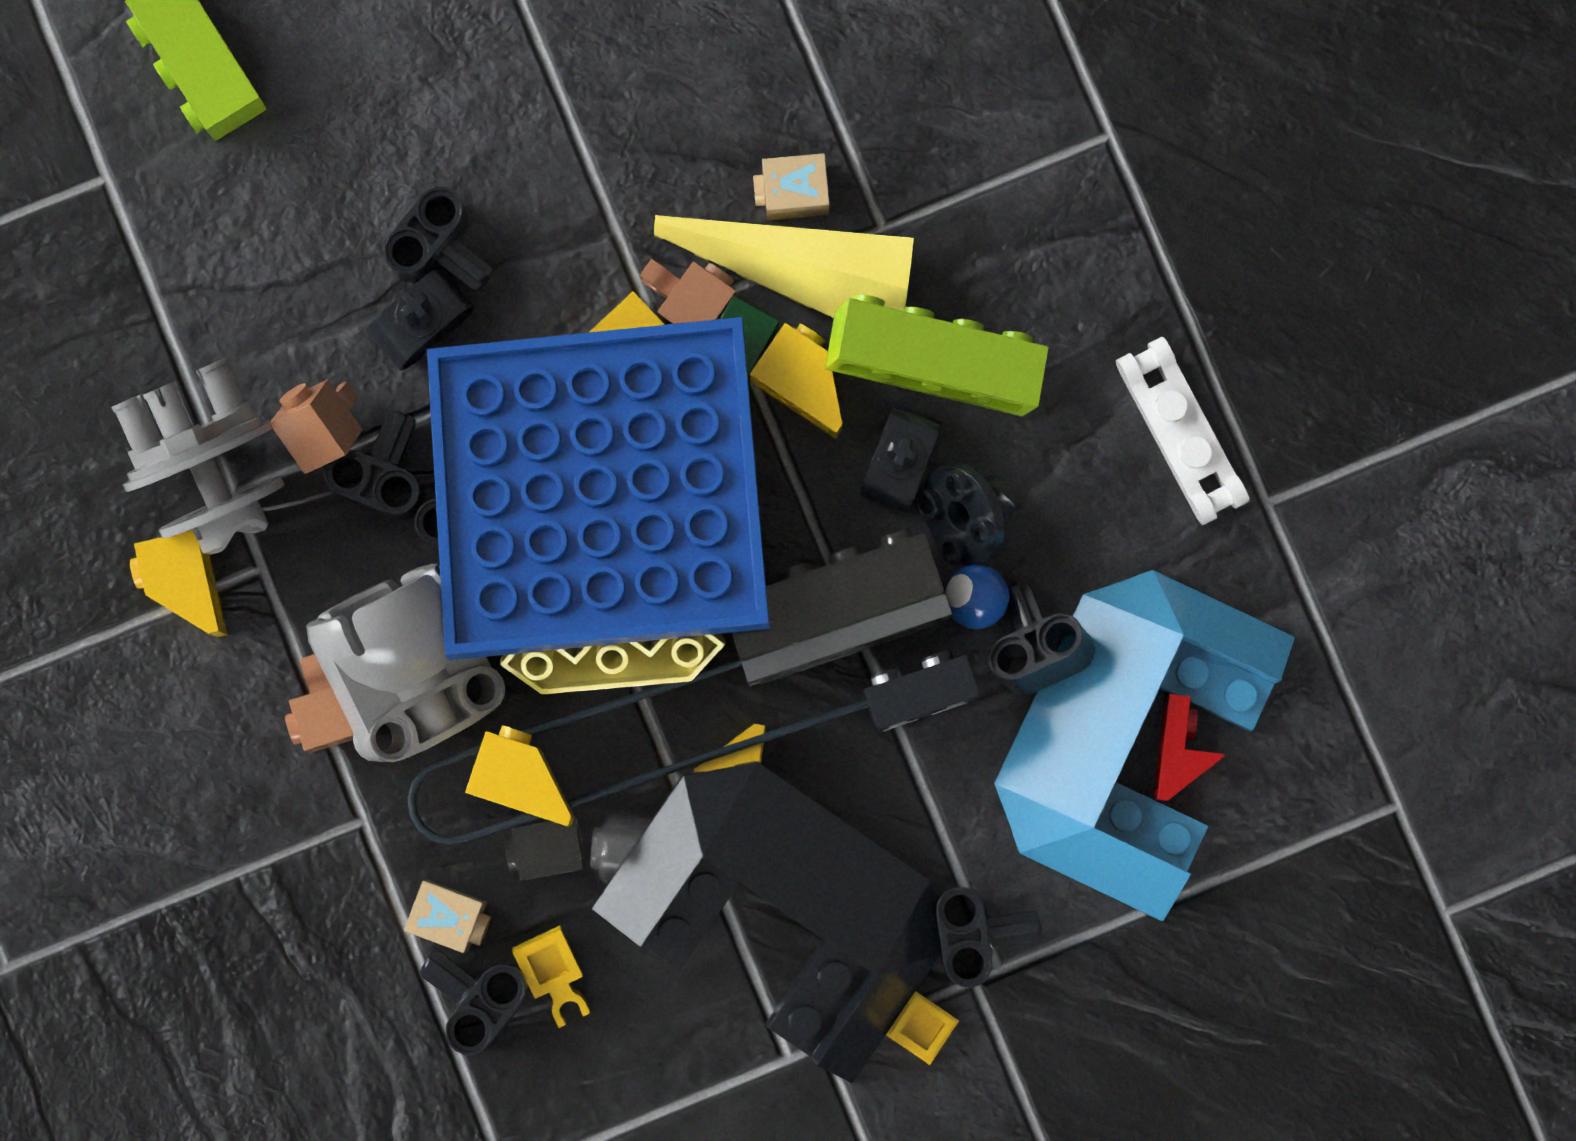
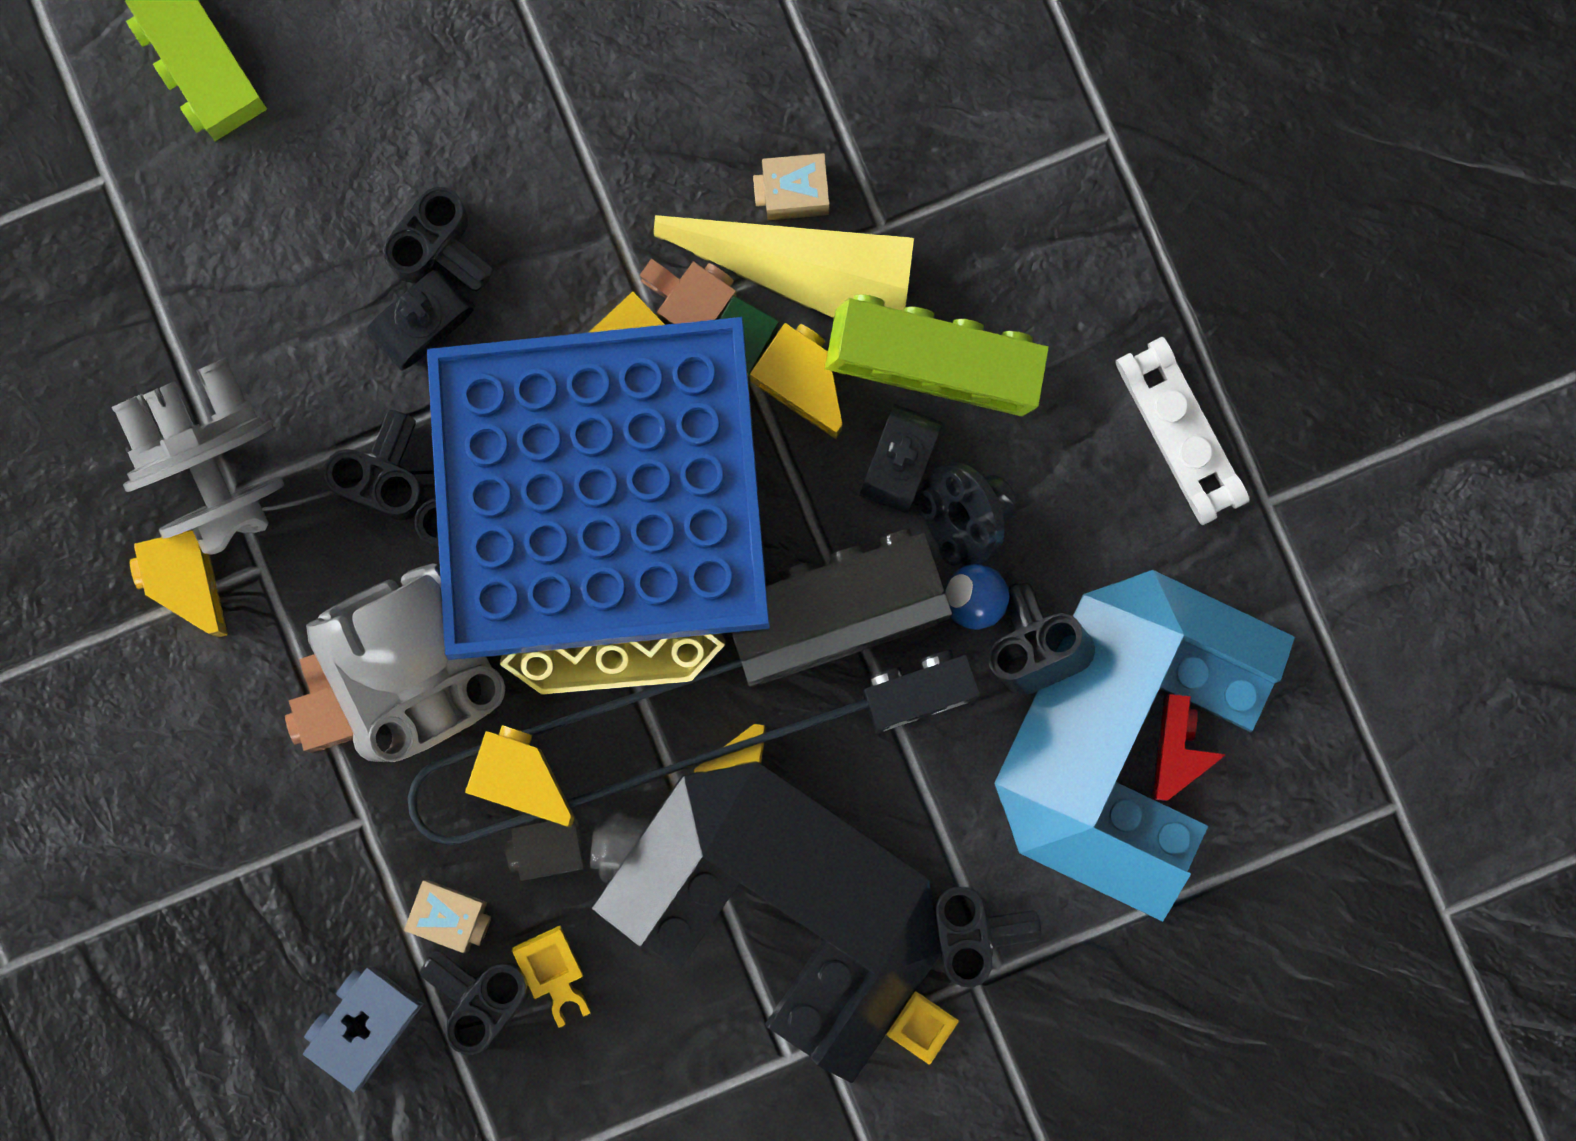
nougat brick [270,379,363,474] -> none
none -> sand blue brick [303,966,424,1093]

